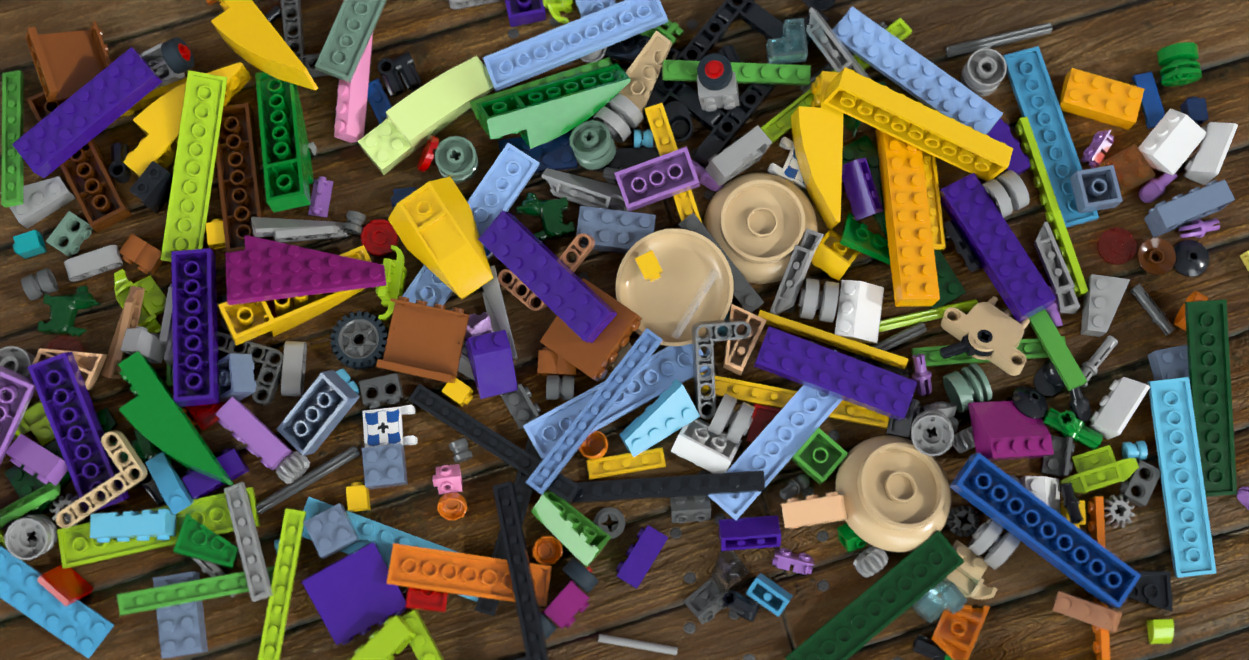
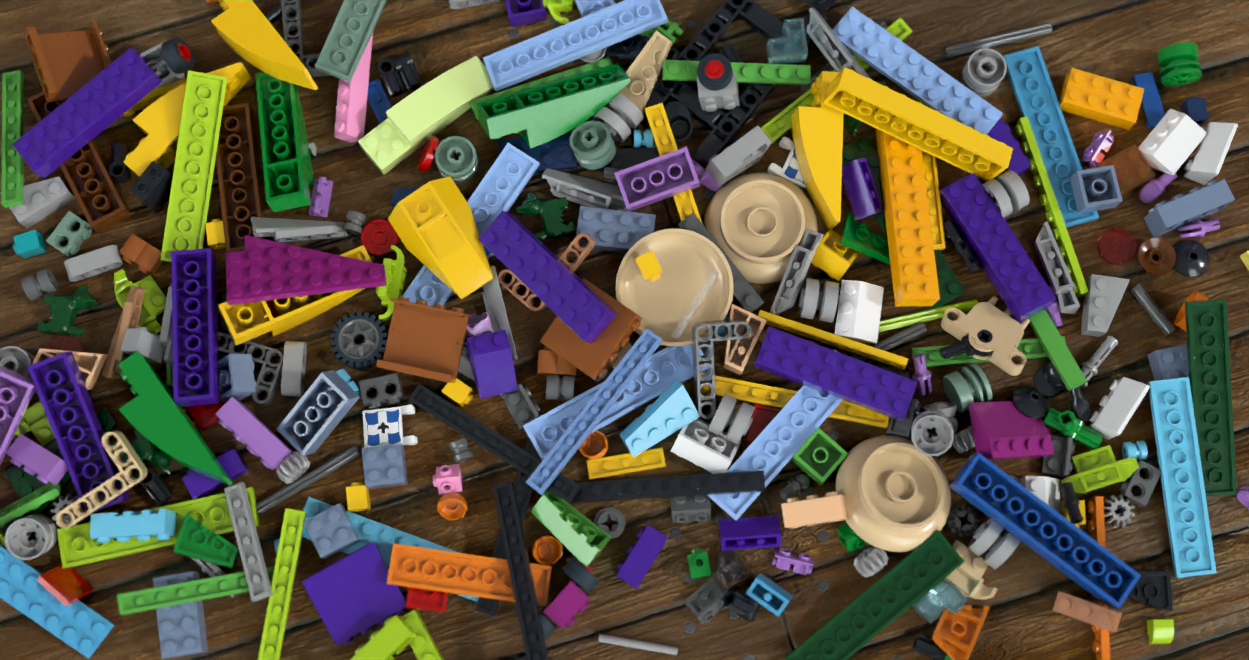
dark azure slope [145,452,195,515] -> none
none -> green brick [687,549,711,579]

